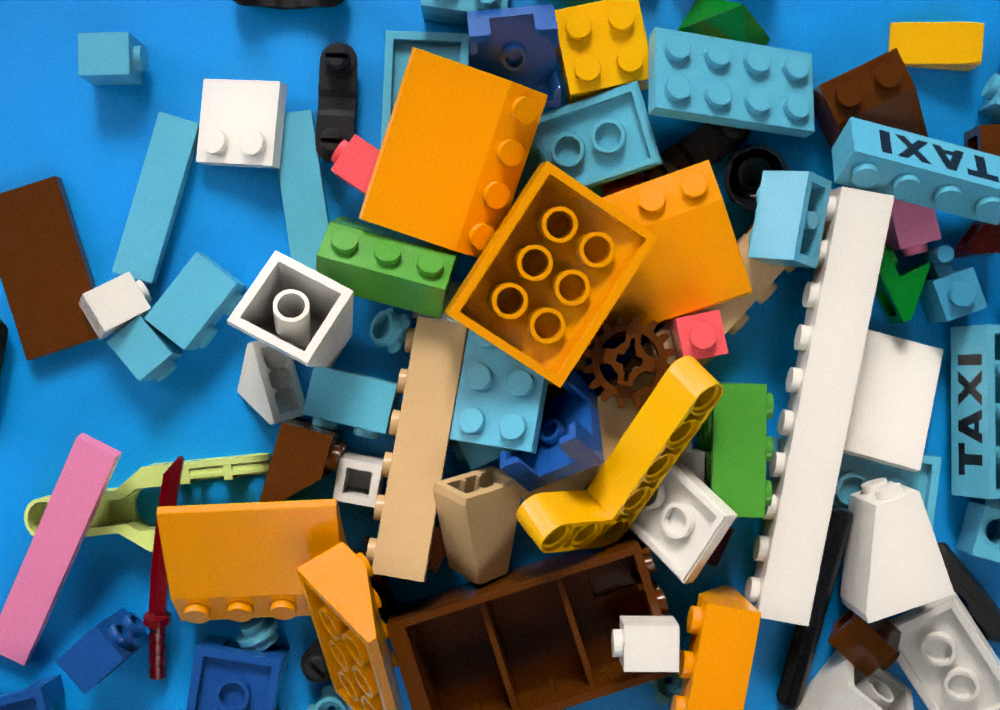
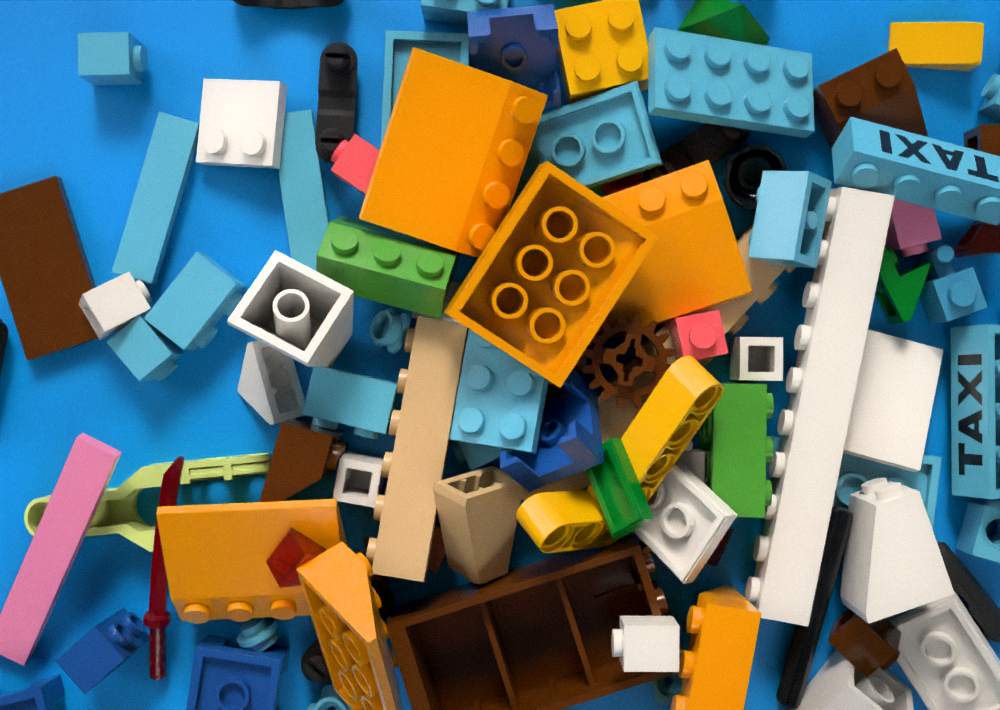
none -> clear red slope [266,527,327,588]
none -> green tile [586,438,654,538]
none -> white brick [729,337,783,381]

